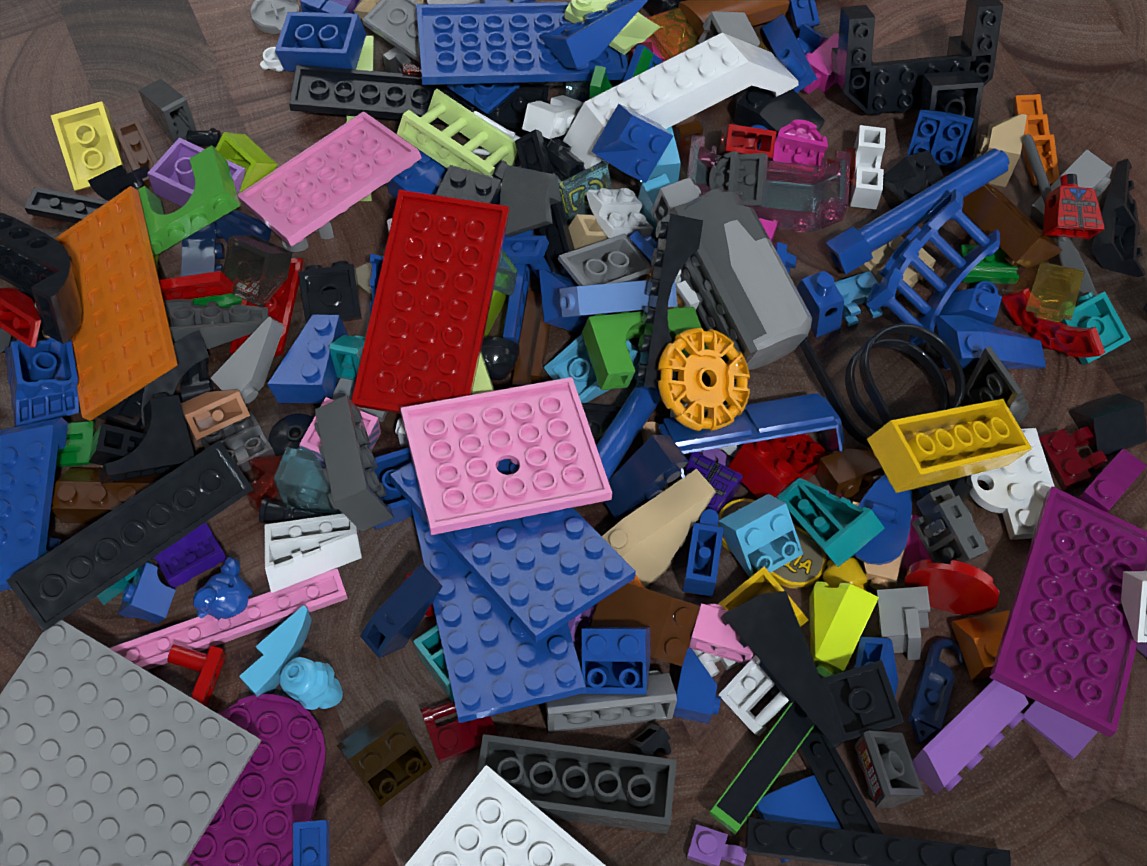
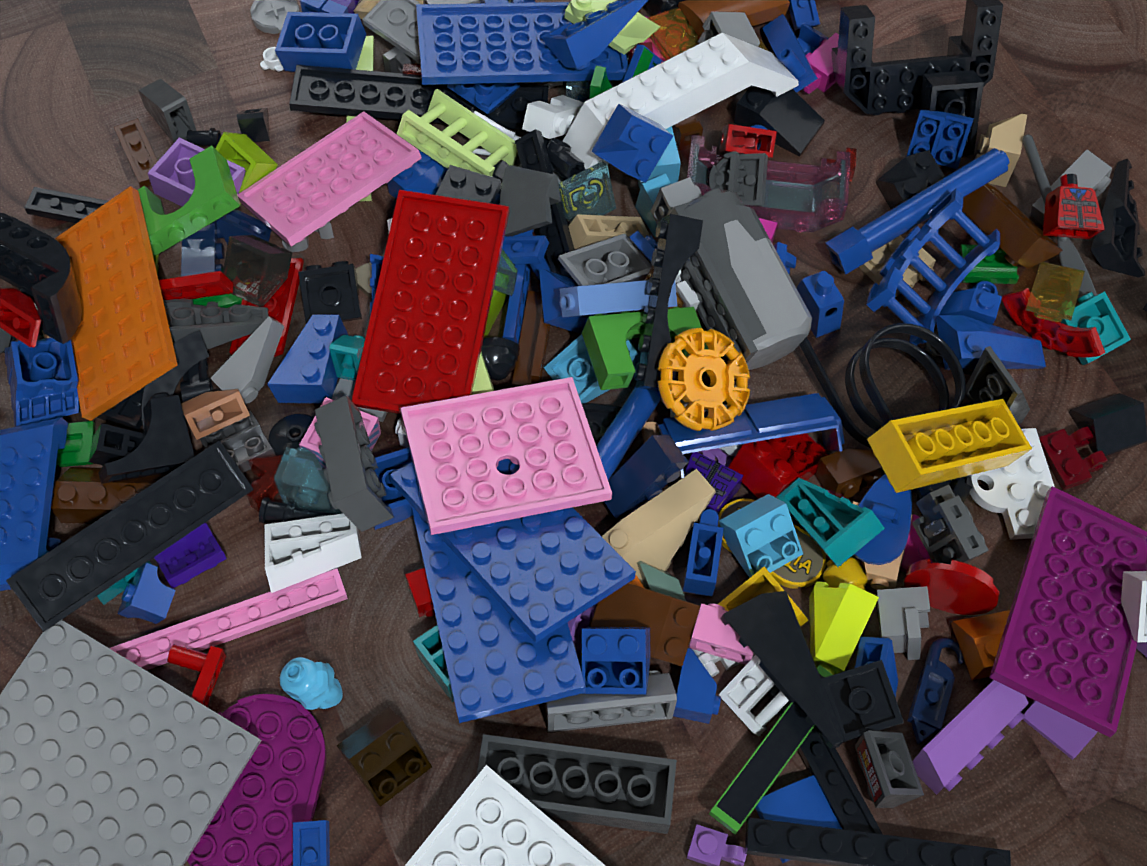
light yellow slope [51,101,125,192] -> none
black brick [88,164,150,201] -> none
blue hair [193,557,253,620] -> none
medium azure slope [239,605,312,697] -> none
dark blue slope [360,564,443,658] -> none
dark red plate [420,701,498,764] -> none
white slope [586,188,654,239] -> none
black tile [628,724,671,757] -> none
dark pink slope [770,120,828,180] -> none
dark azure plate [834,271,883,326] -> none
white arch [850,125,886,209] -> none
orange slope [1012,94,1059,186] -> none
magenta slope [1079,448,1147,513] -> none
none -> black slope [237,108,270,142]
none -> sand green slope [637,561,686,601]

